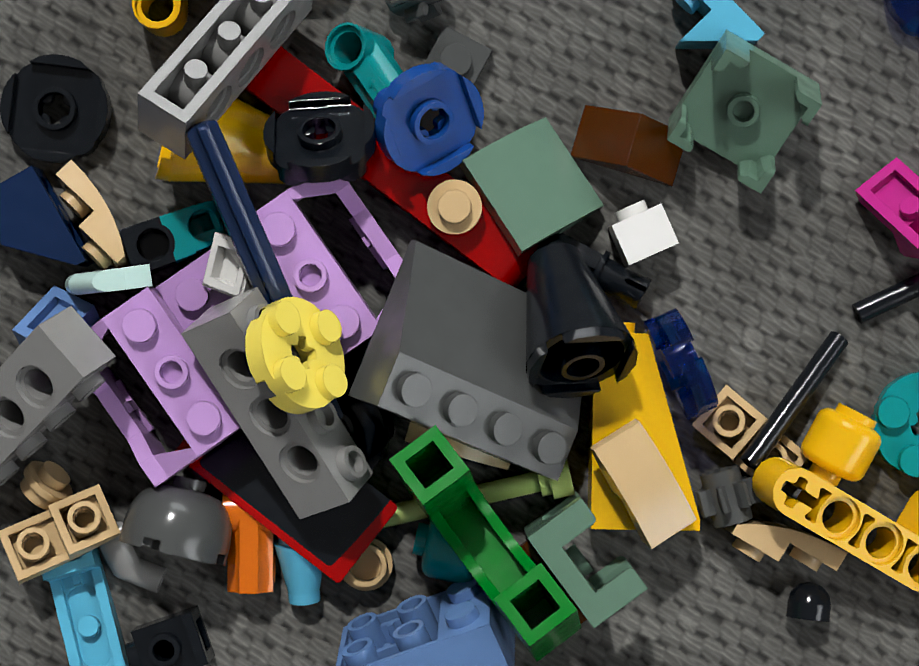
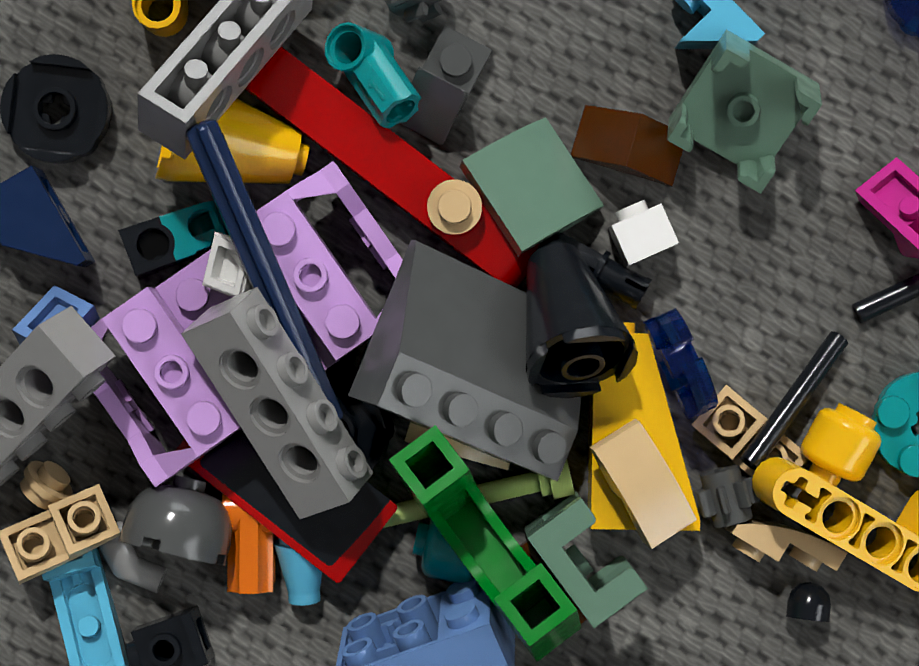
tan slope [56,160,130,270] -> none
light aqua piece [65,264,152,295] -> none
light yellow plate [245,297,348,414] -> none
black plate [263,91,377,186] -> none
tan plate [343,538,393,591] -> none
blue plate [373,62,484,176] -> none

